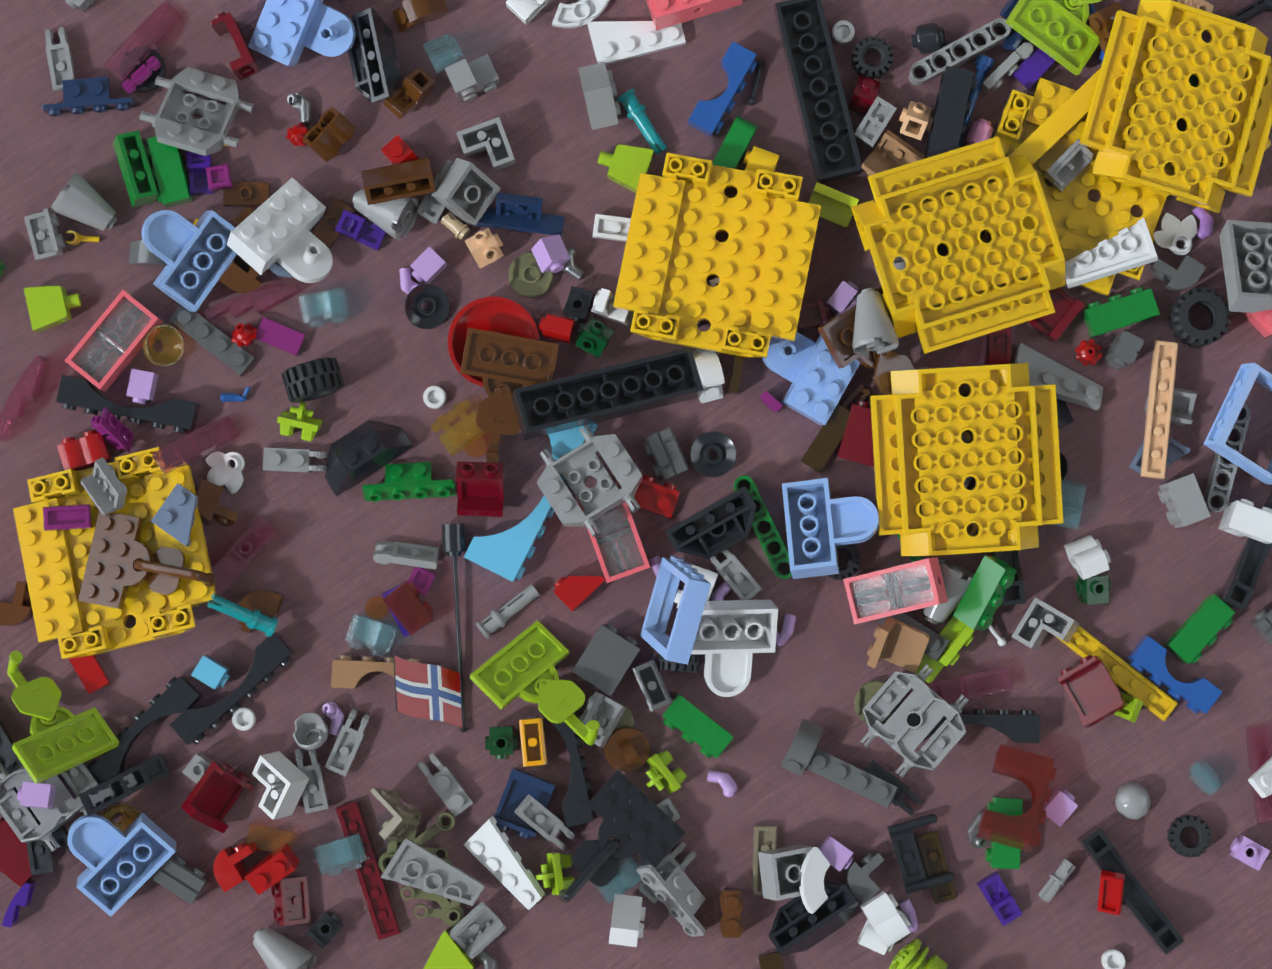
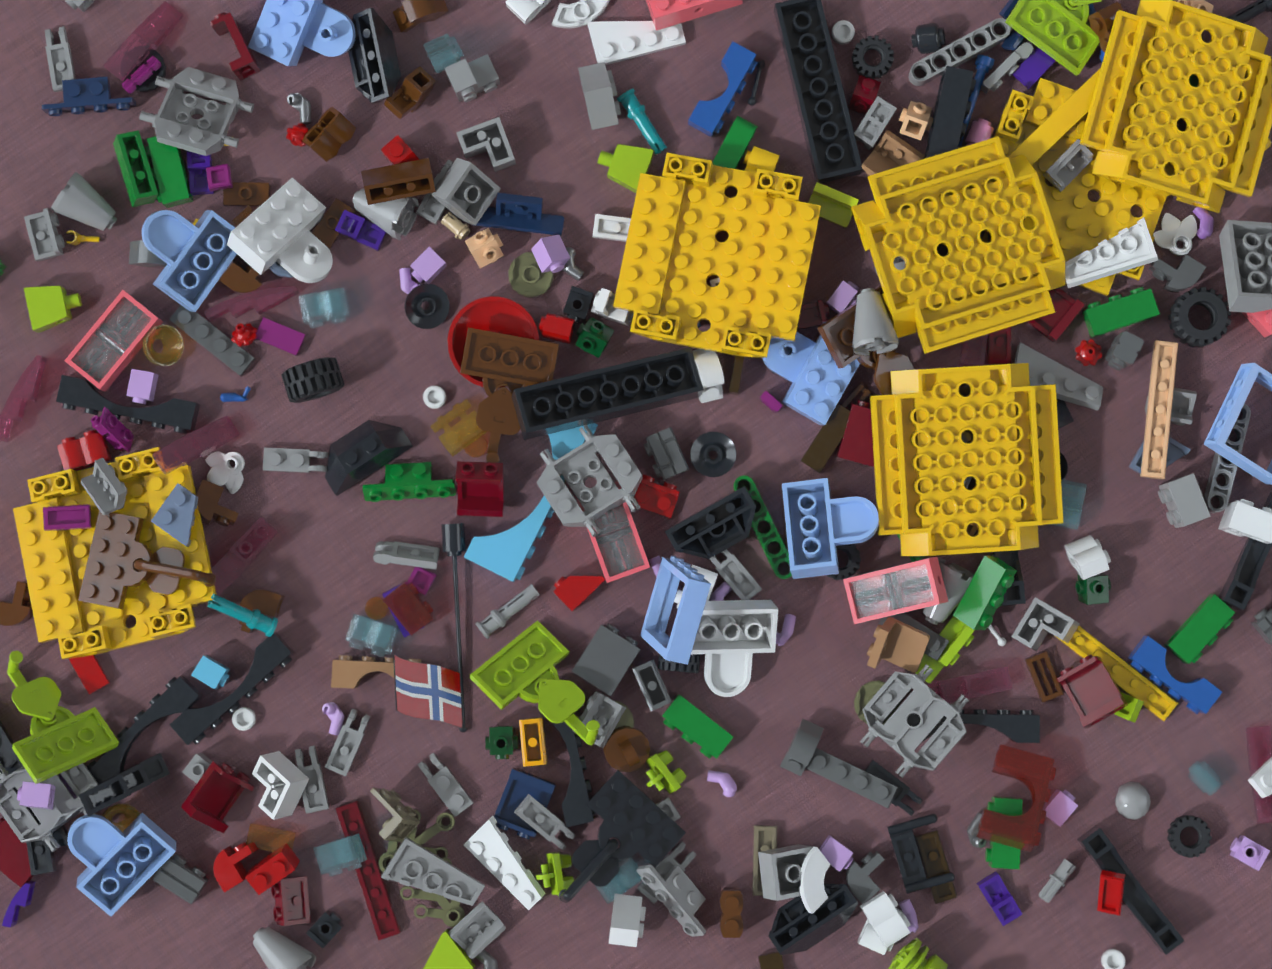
lime hips [277,402,323,442] -> none
light grey hair [293,712,328,750] -> none
none -> reddish brown tile [1025,651,1064,703]

